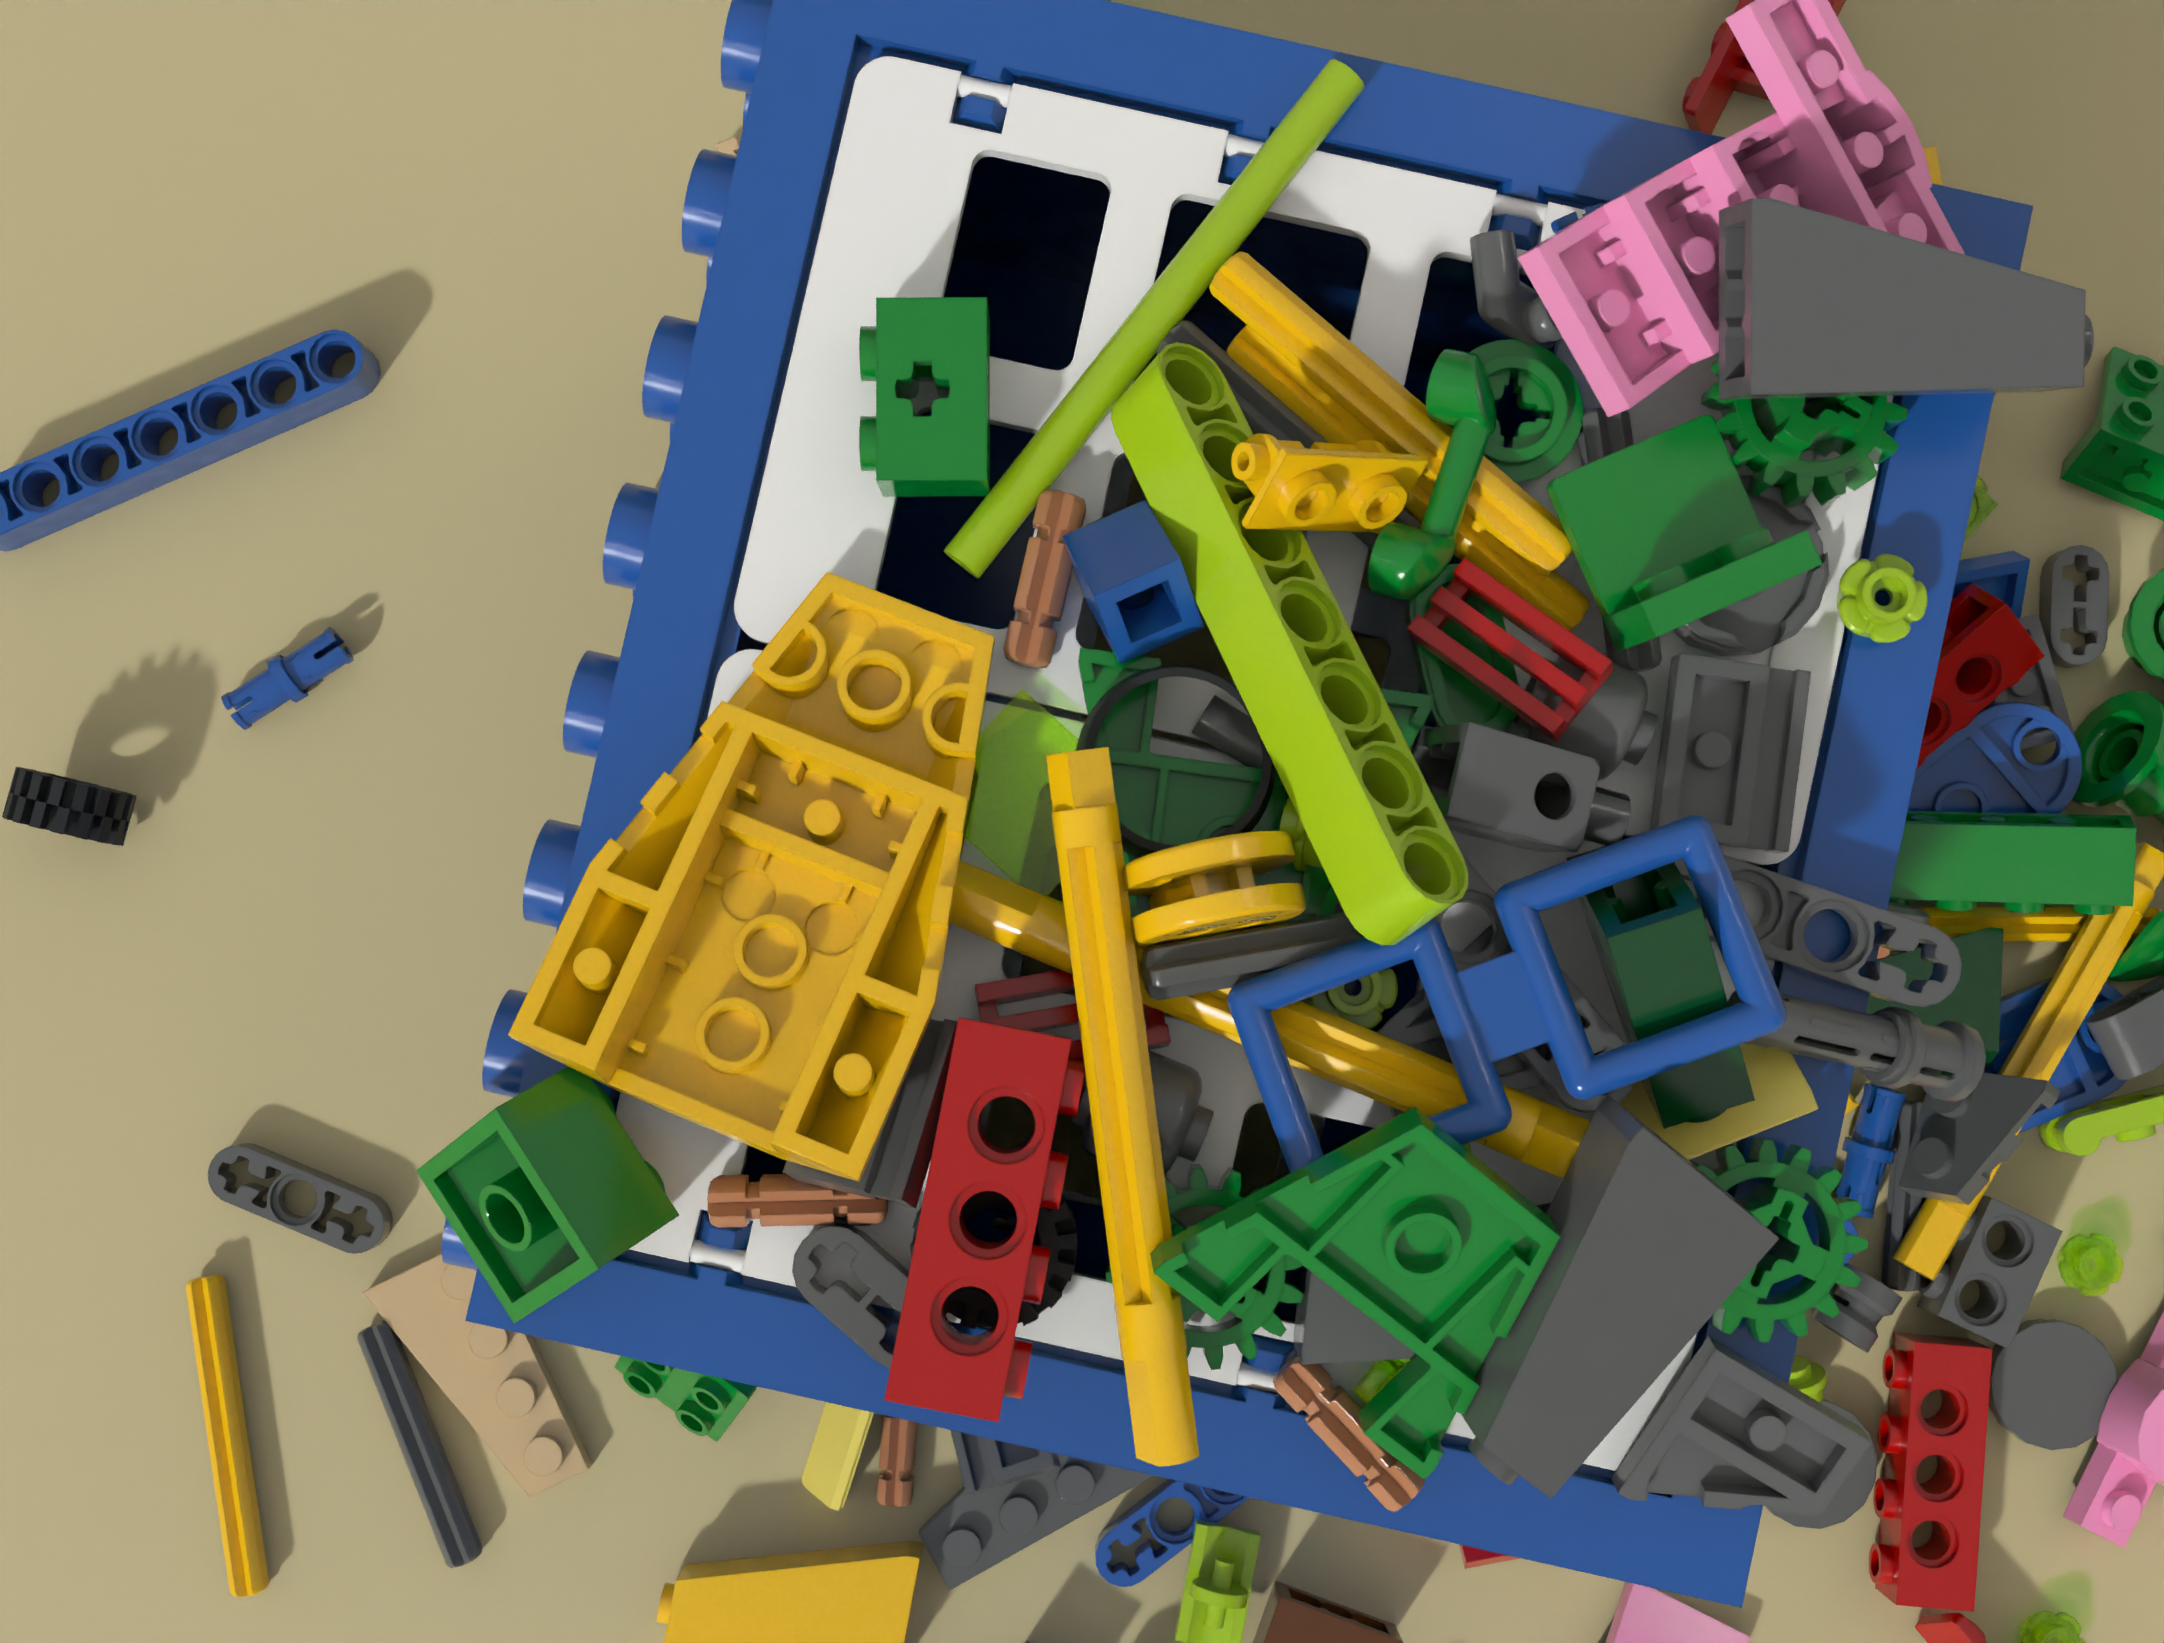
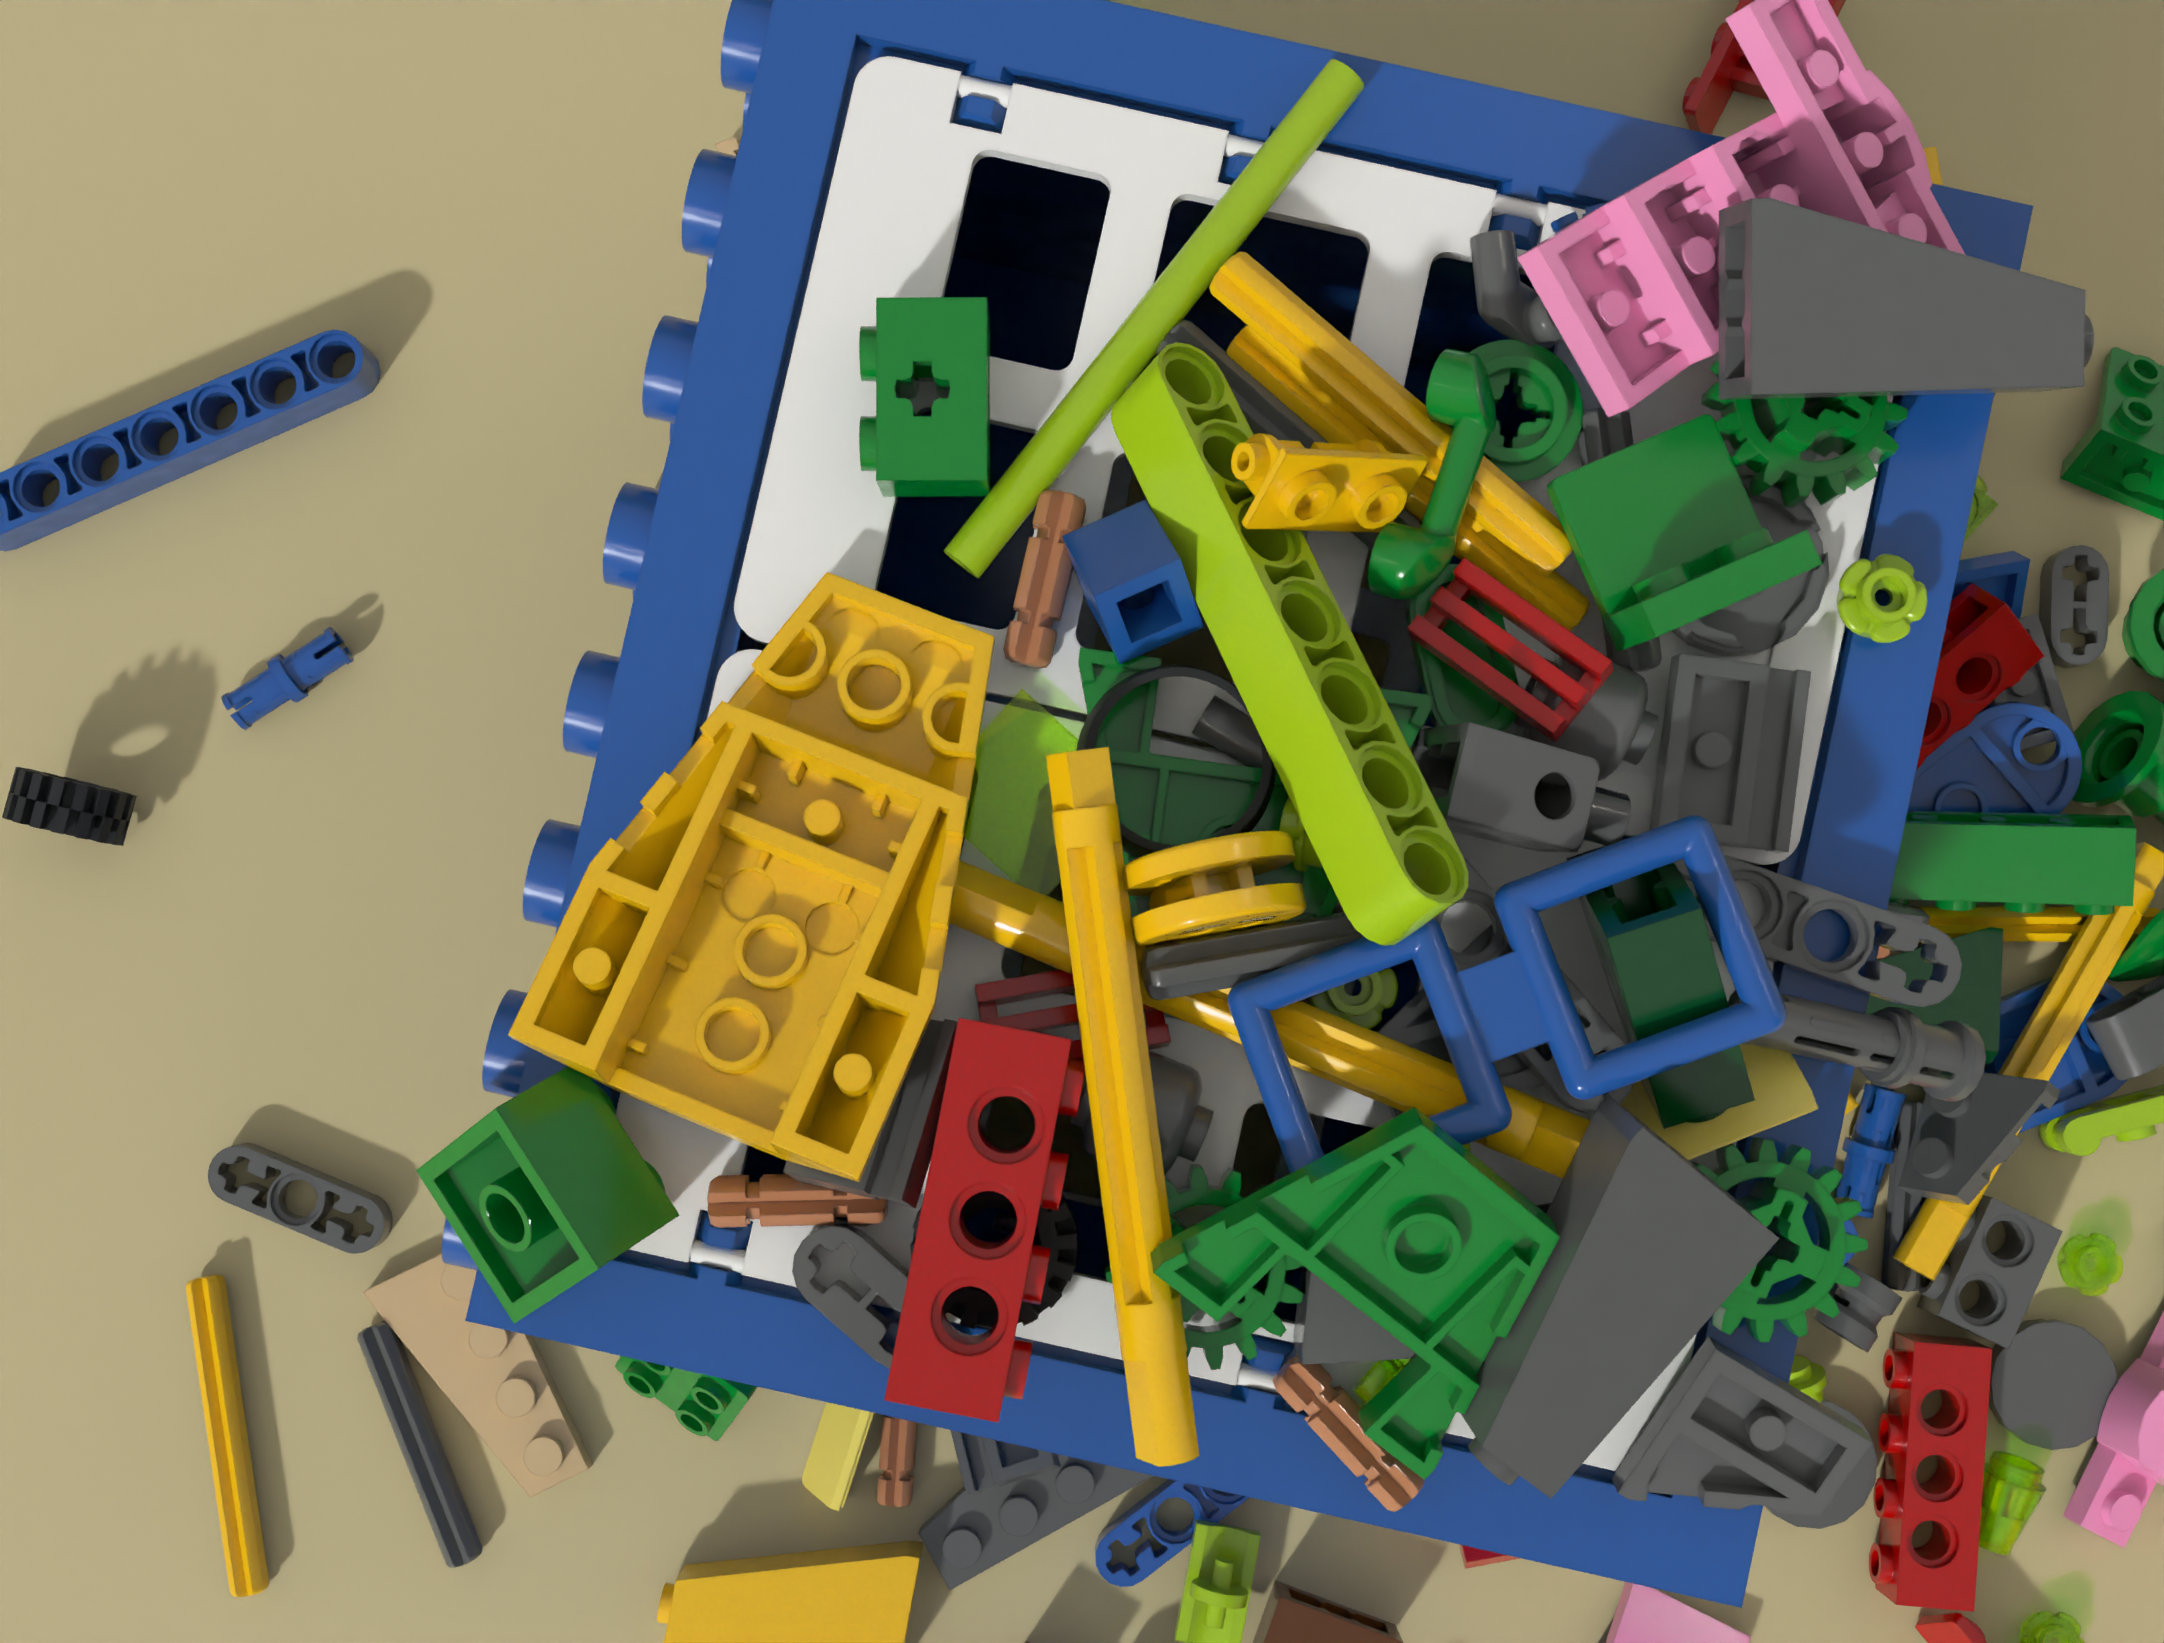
none -> clear neon green cone [1979,1451,2047,1555]

